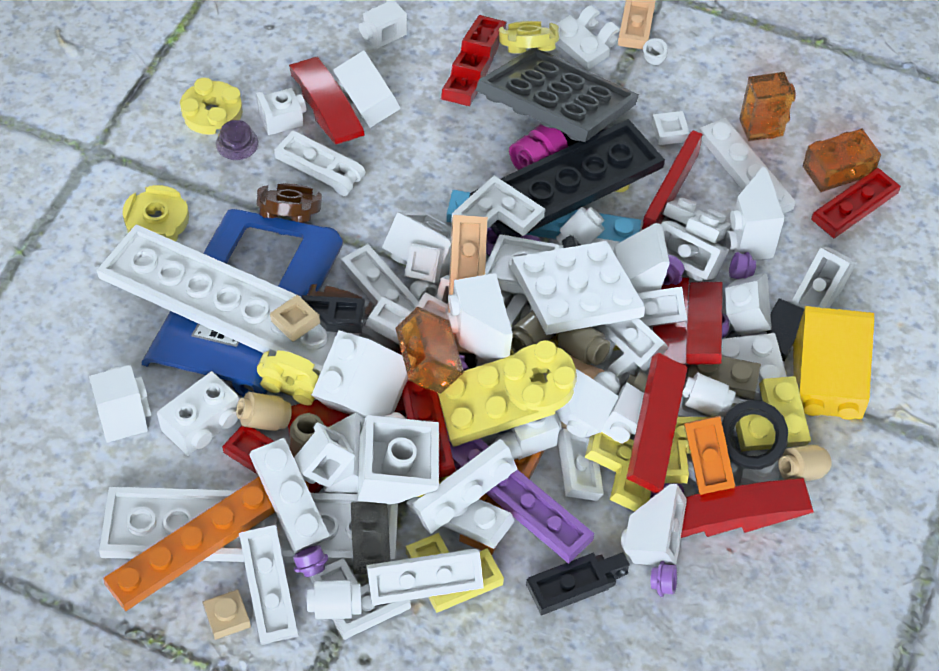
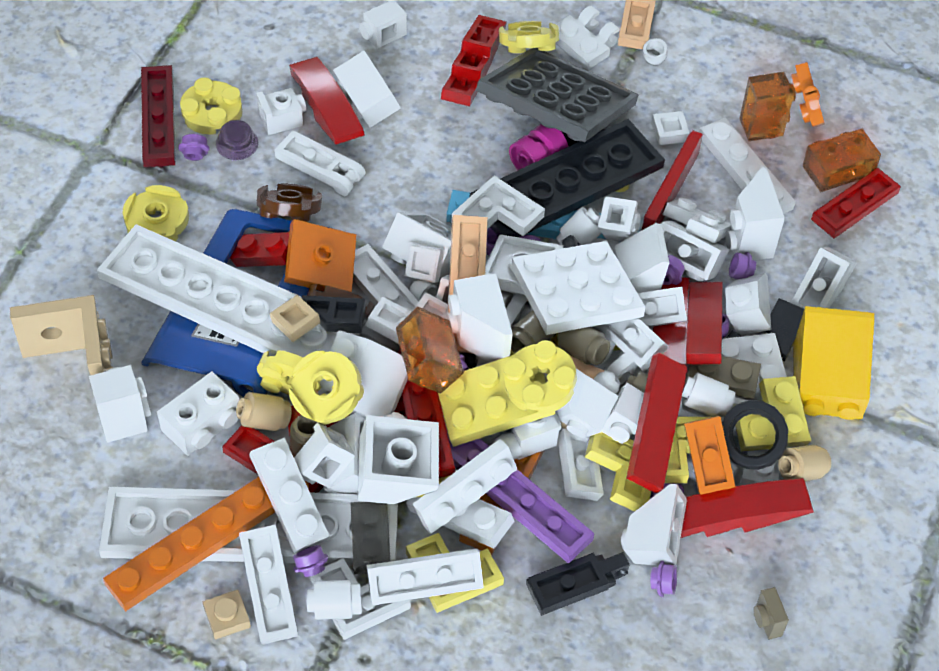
none -> tan bracket [10,295,113,376]
none -> dark red plate [141,65,176,168]
none -> medium lavender plate [178,134,210,161]
none -> red plate [230,232,289,267]
none -> orange plate [284,219,357,292]
none -> light yellow plate [289,350,364,425]
none -> white brick [598,197,641,242]
none -> dark tan plate [754,587,789,640]
none -> orange plate [791,62,825,128]

